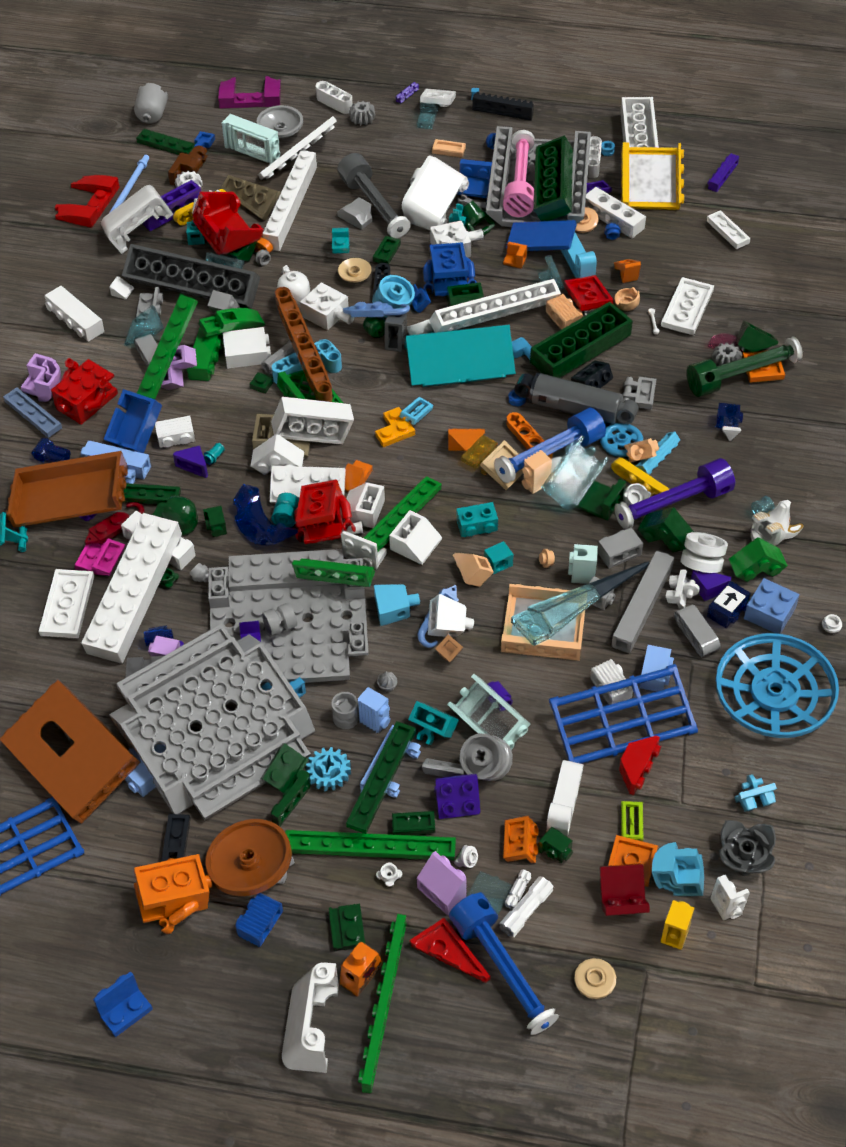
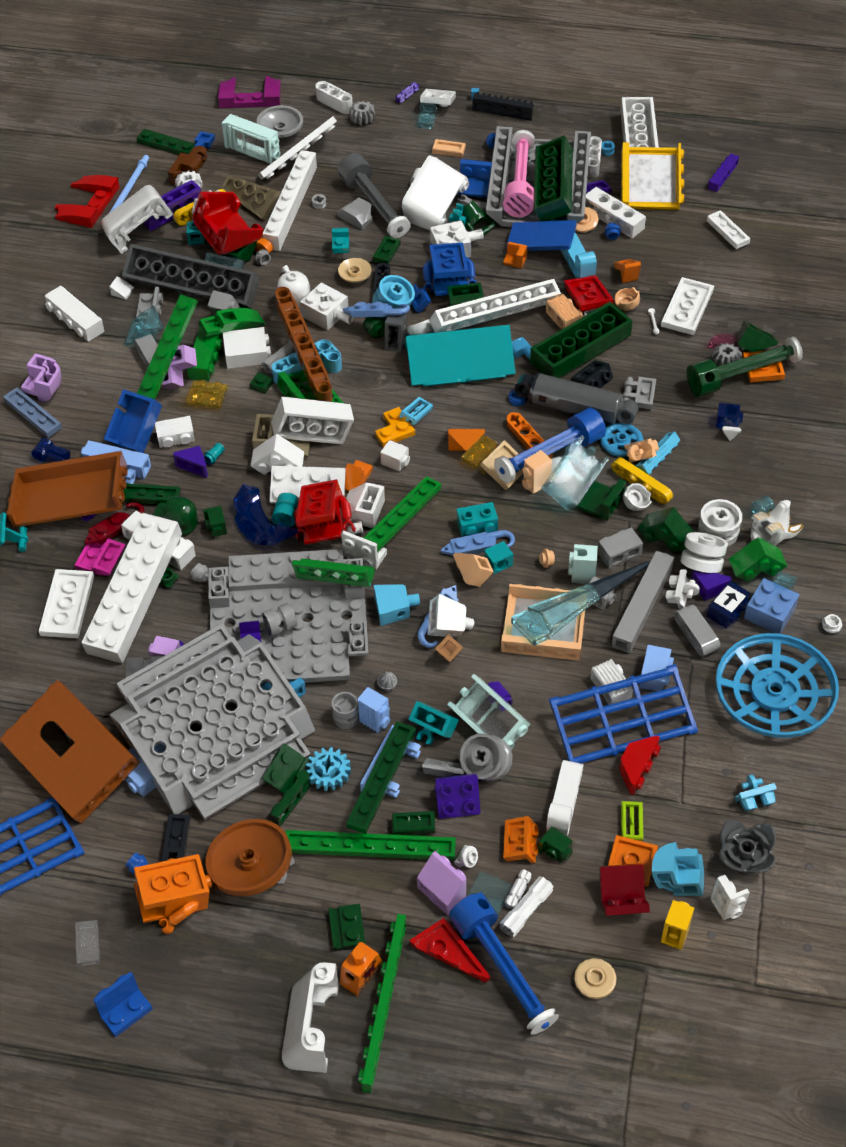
red torso [51,358,118,425] -> none
light grey cylinder [134,83,168,124] -> none
clear blue brick [144,625,174,646] -> none
blue brick [236,893,283,947] -> none
white plate [376,862,402,887] -> none
white slope [389,510,442,565] -> none
clear light blue tile [538,255,564,290] -> none
dark purple piece [615,458,735,530] -> none
none -> clear plate [75,920,100,966]
none -> blue plate [125,852,148,874]
none -> clear yellow plate [186,380,228,408]
none -> light grey bush [312,194,326,209]
none -> white brick [380,440,410,472]
none -> medium blue plate [441,530,515,556]
none -> white wheel [698,499,742,547]
none -> clear light blue slope [774,571,797,589]

